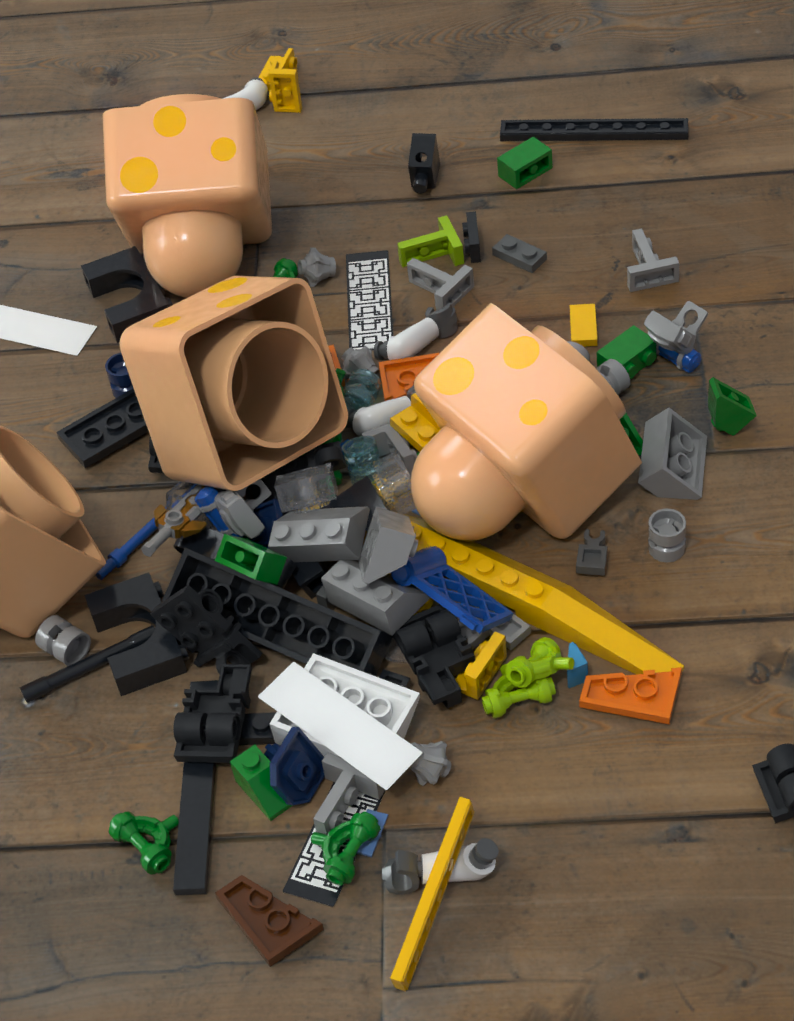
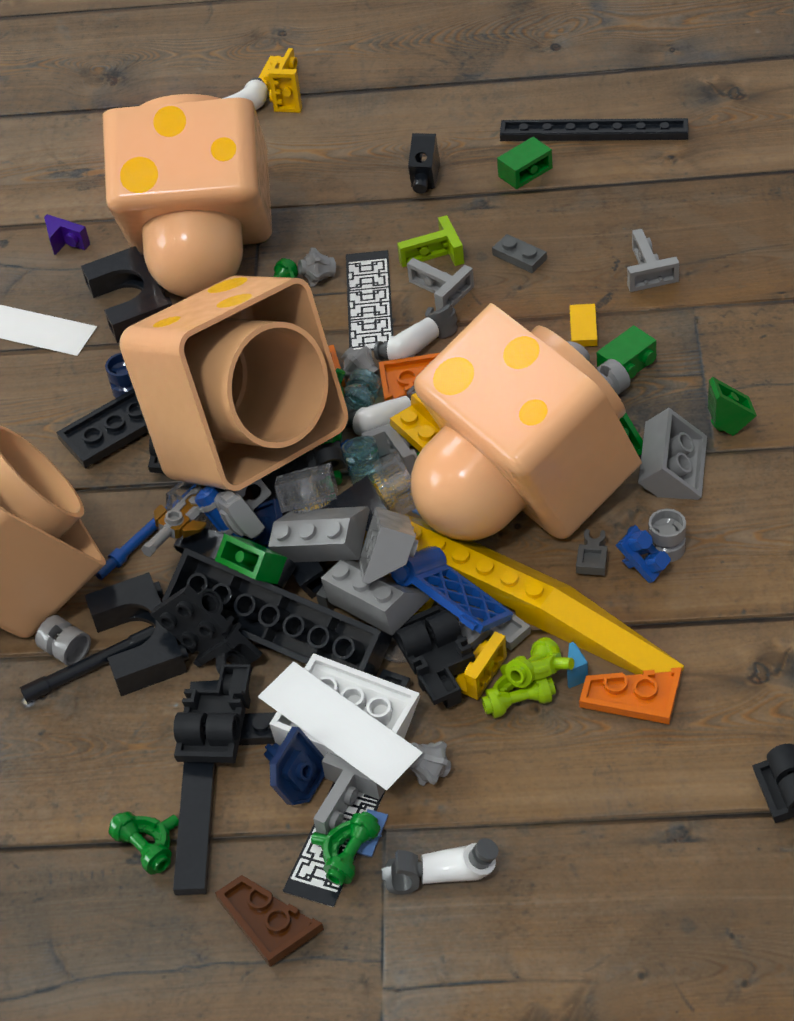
green slope [230,744,293,821] -> none
yellow tile [390,797,475,991] -> none
black plate [462,211,481,263] -> none
light grey piece [644,301,709,373] -> none
none -> dark purple slope [44,214,90,255]
none -> blue hips [616,525,671,583]

